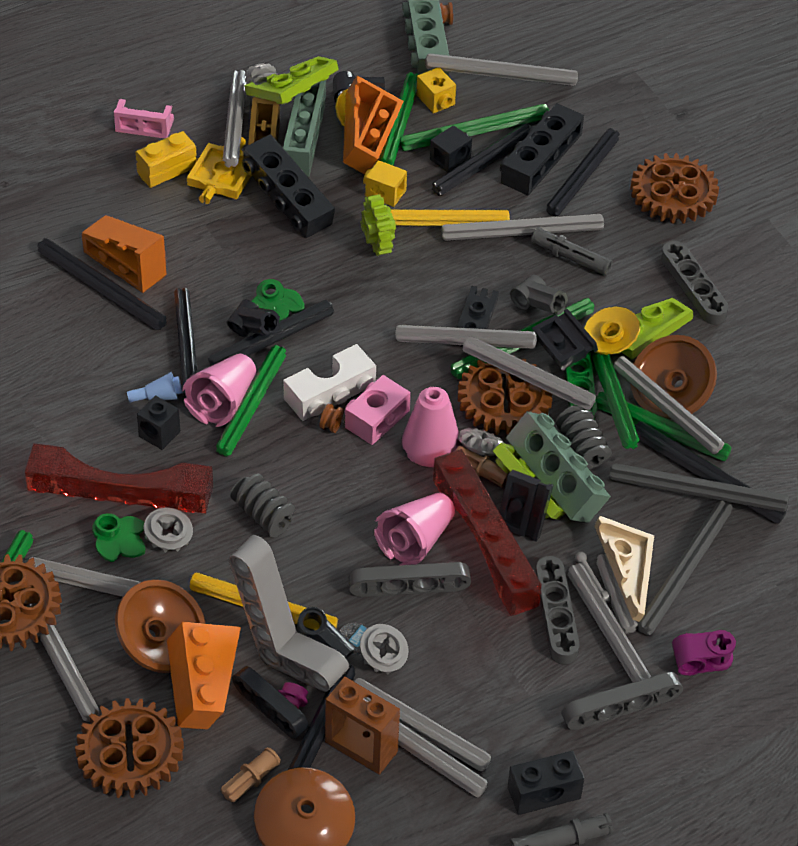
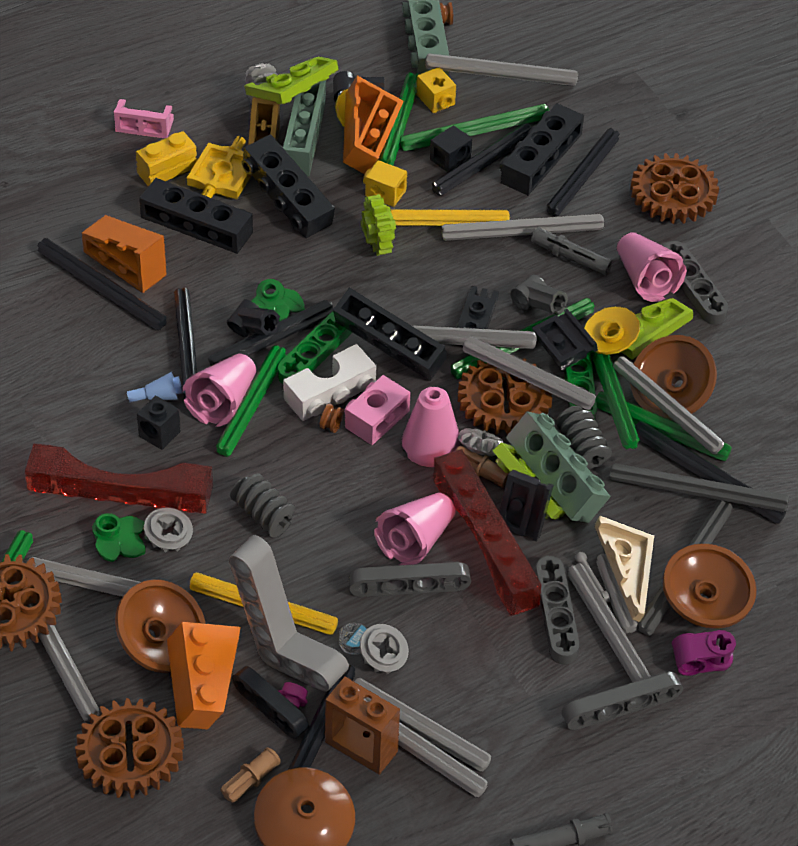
light grey axle [223,69,246,168] -> none
black piece [296,607,356,660] -> none
black brick [507,750,584,815] -> none
none -> black brick [139,178,253,254]
none -> green beam [278,311,352,384]
none -> black brick [333,287,447,381]
none -> bright pink cone [617,233,687,302]
none -> dark orange dish [663,544,756,628]

